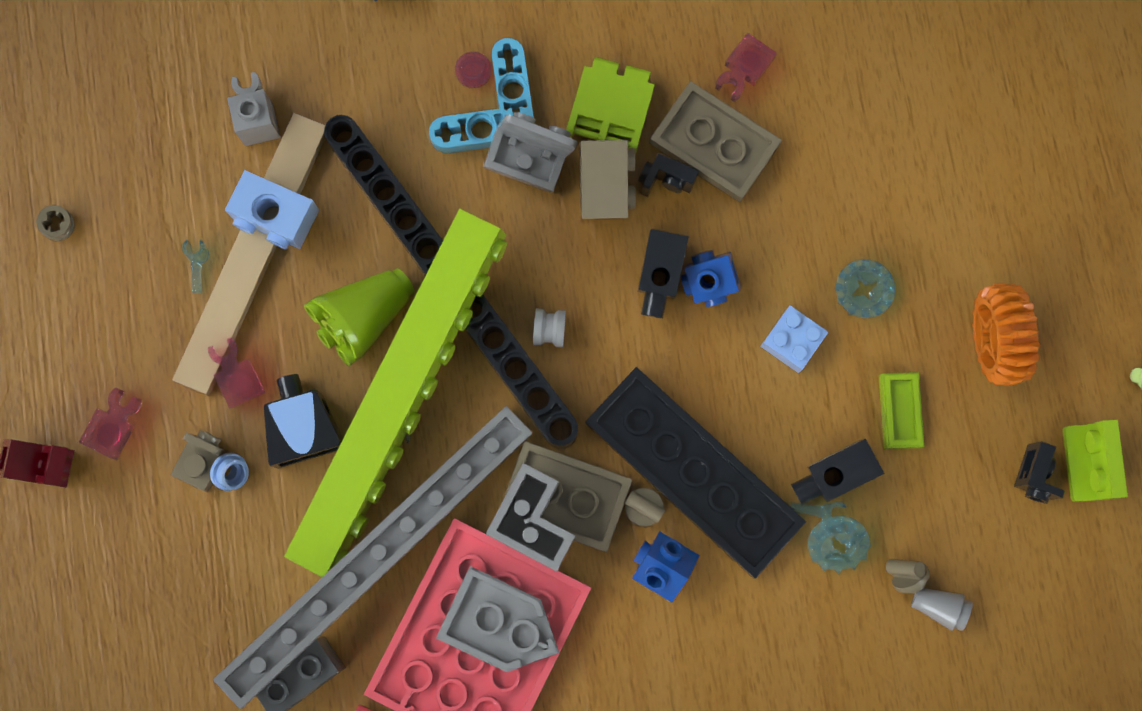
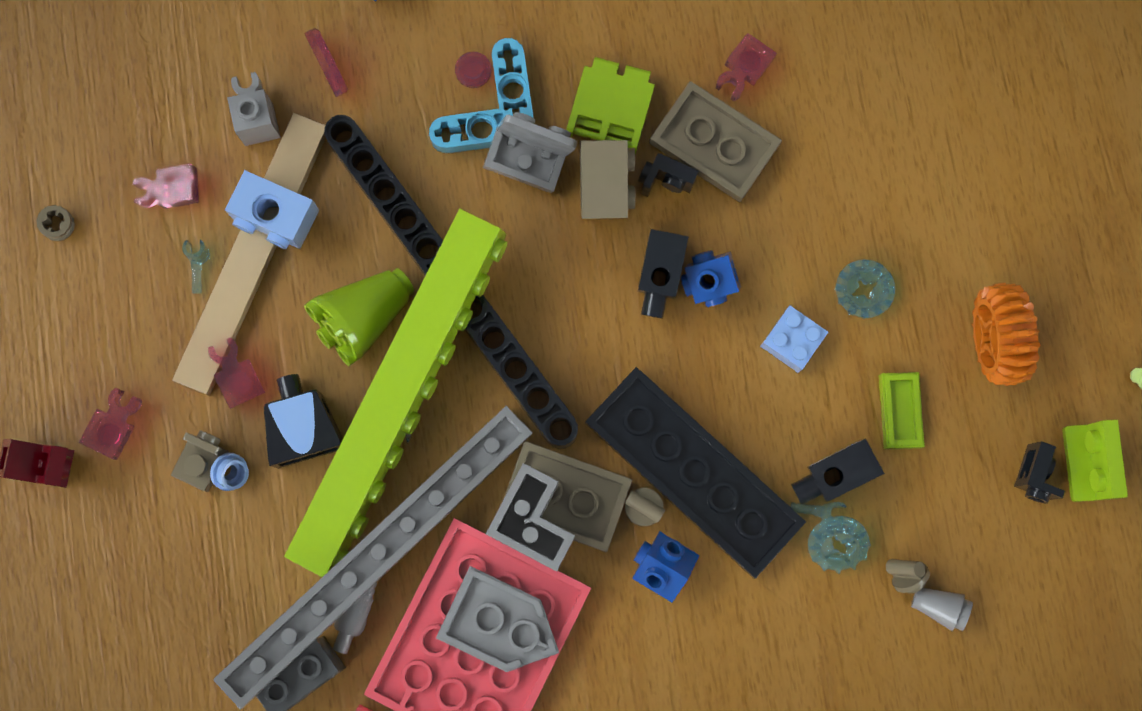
light grey wheel [533,308,566,348] -> none
none -> clear pink plate [133,163,199,209]
none -> clear pink tile [304,28,348,97]
none -> light grey piece [333,582,377,654]

